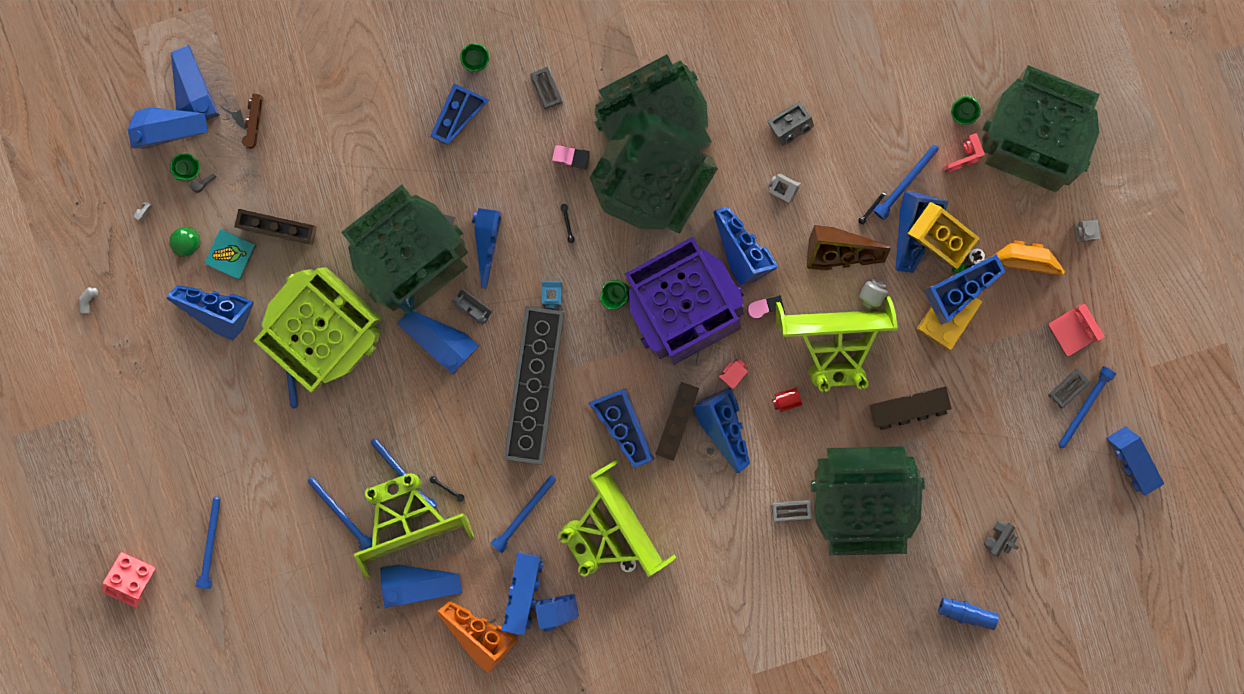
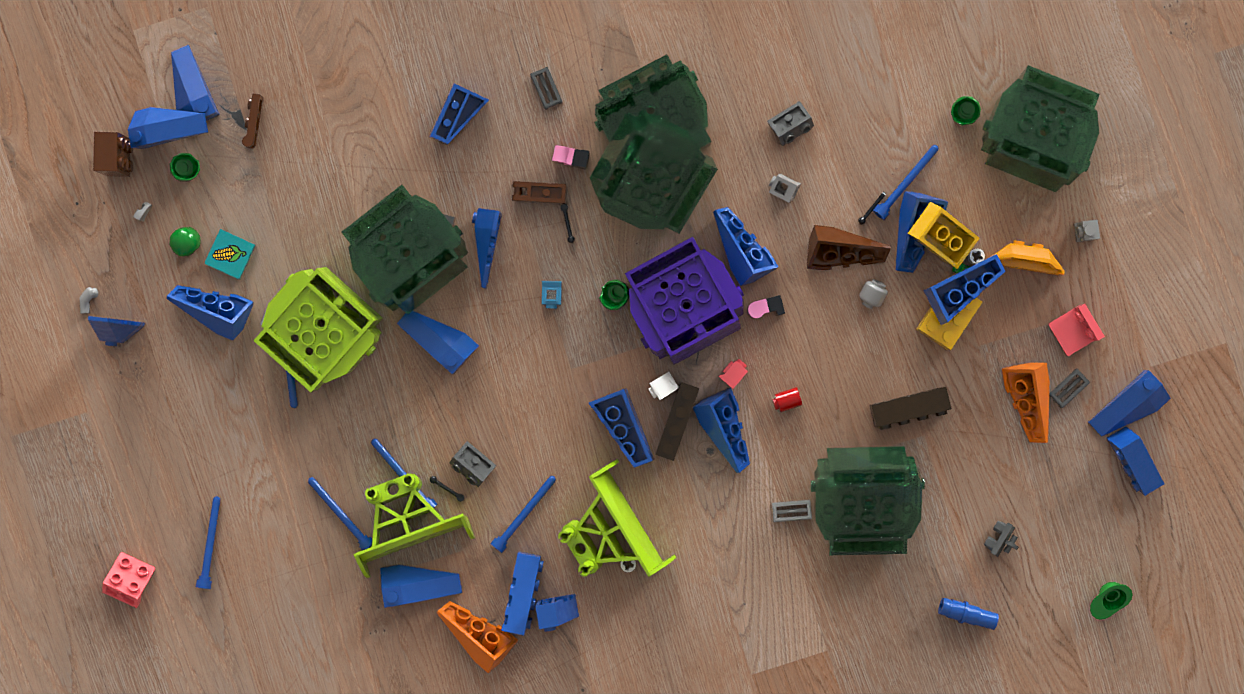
dark grey hand [190,174,216,193] -> none
dark brown brick [234,209,317,245] -> none
dark grey hinge [452,288,493,324] -> none
green hair [460,43,490,72] -> none
dark grey brick [504,306,565,465] -> none
lime piece [776,296,898,392] -> none
coral bracket [942,133,985,173] -> none
blue piece [1059,366,1116,448] -> none
none -> blue wedge [88,316,145,346]
none -> reddish brown brick [93,132,133,177]
none -> dark grey bracket [449,441,497,487]
none -> reddish brown plate [512,181,566,204]
none -> white slope [648,372,679,400]
none -> orange wedge [1002,362,1050,443]
none -> blue wedge [1088,370,1171,436]
none -> green piece [1090,582,1133,620]

